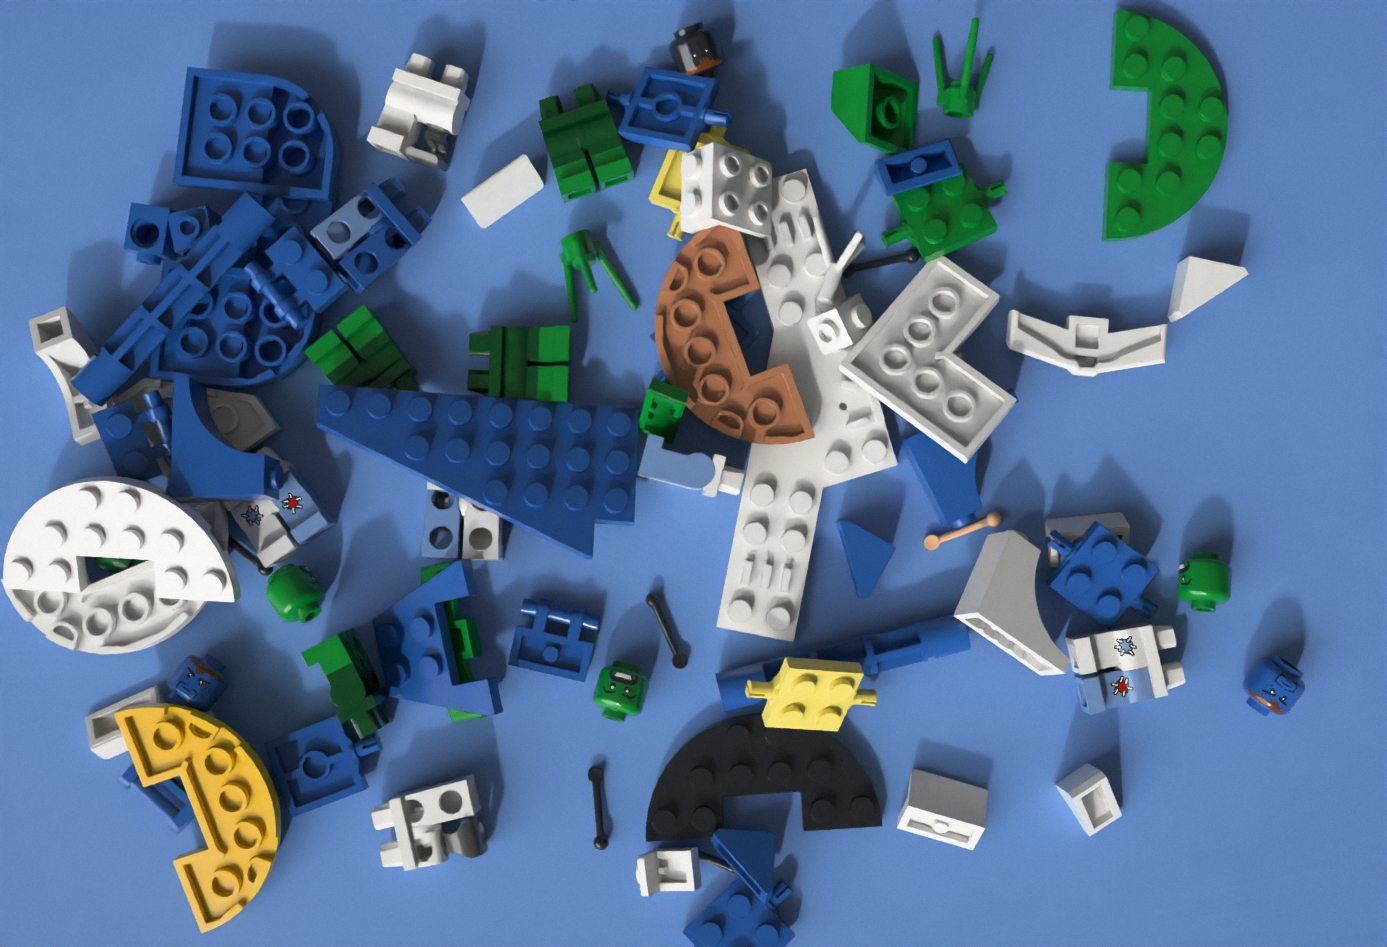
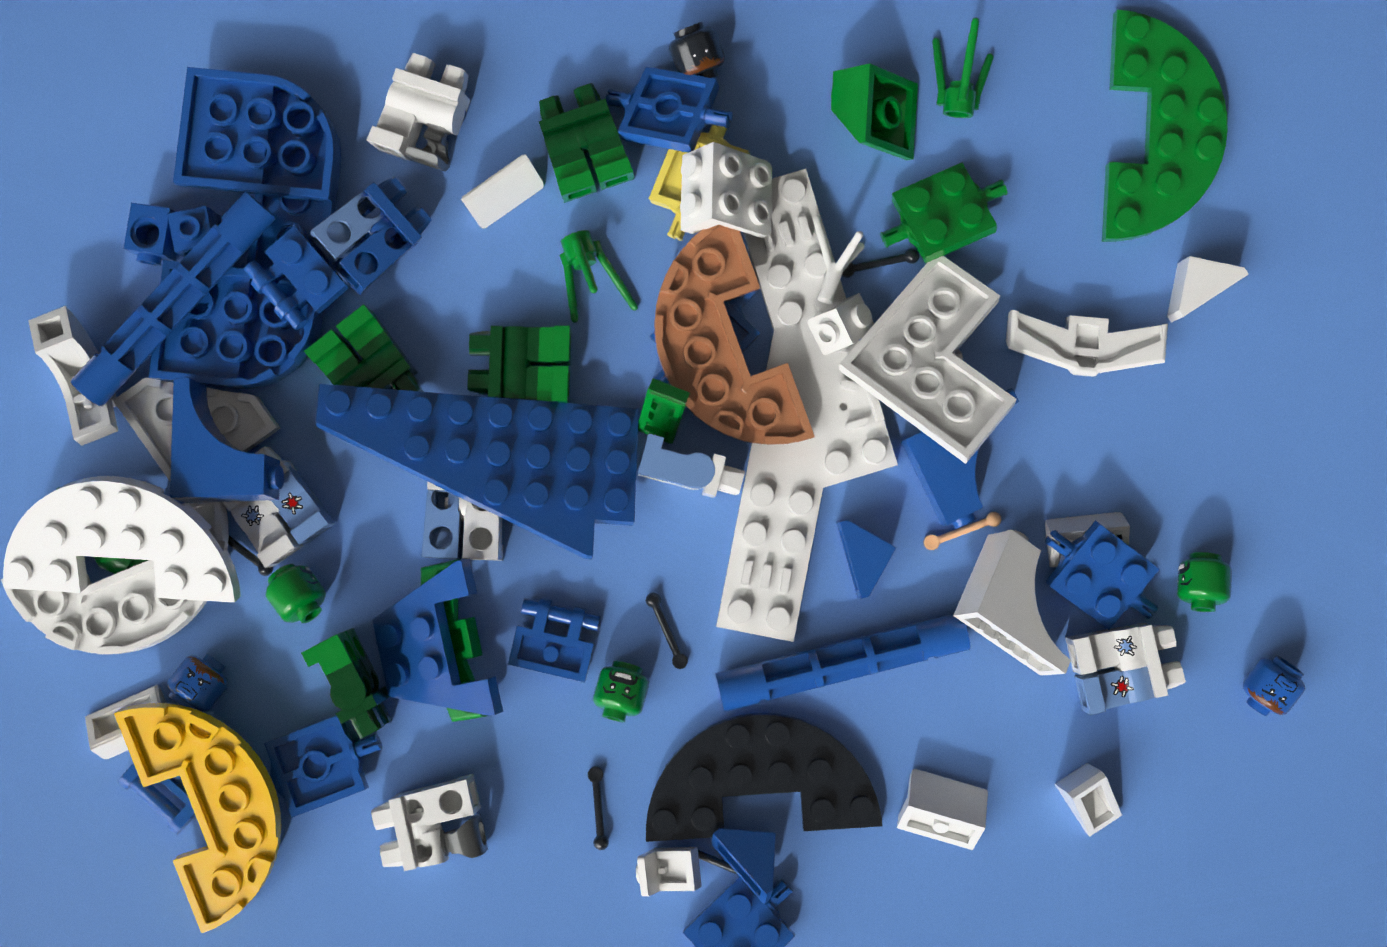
blue plate [91,390,173,481] -> none
light yellow plate [745,657,877,731] -> none
blue slope [874,138,963,197] -> none

